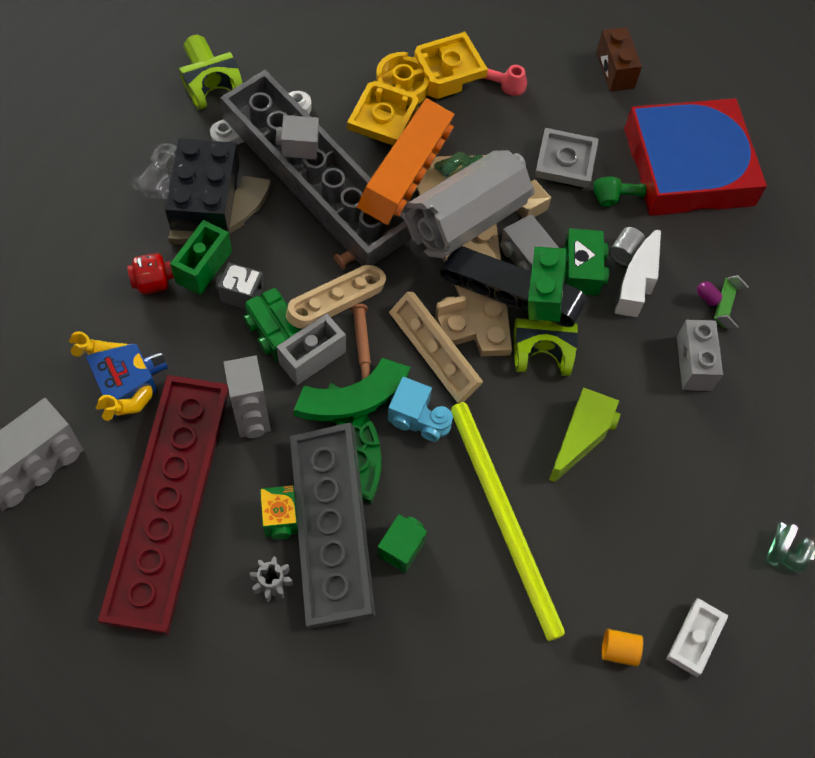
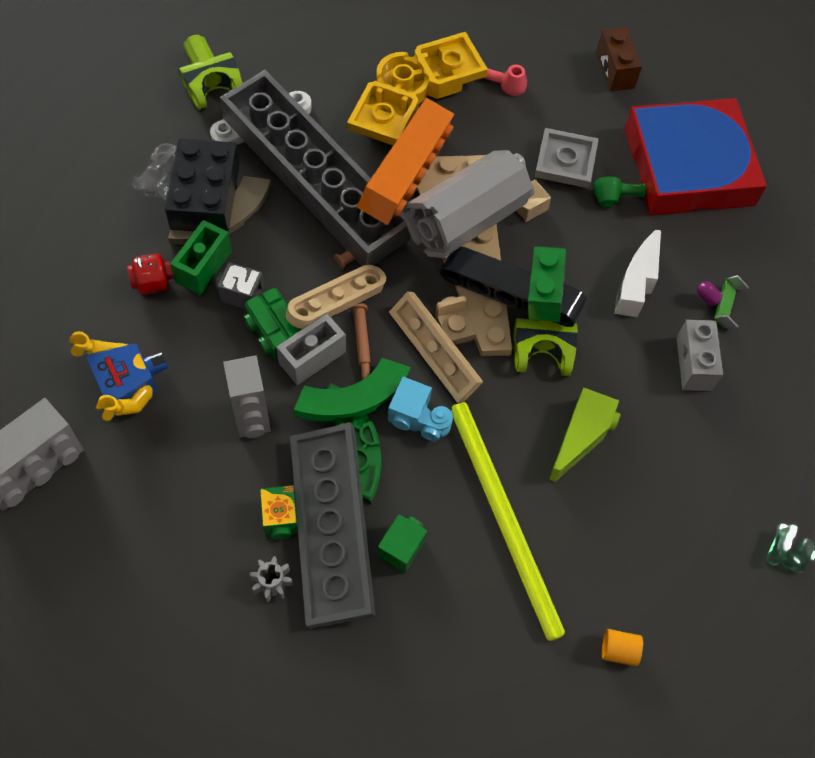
dark red plate [98,375,229,635] -> none
light grey brick [276,115,319,159] -> none
clear green piece [434,152,483,177] -> none
light grey brick [500,214,559,272] -> none
green brick [564,228,609,296] -> none
light grey beam [609,227,646,266] -> none
white plate [666,598,728,677] -> none

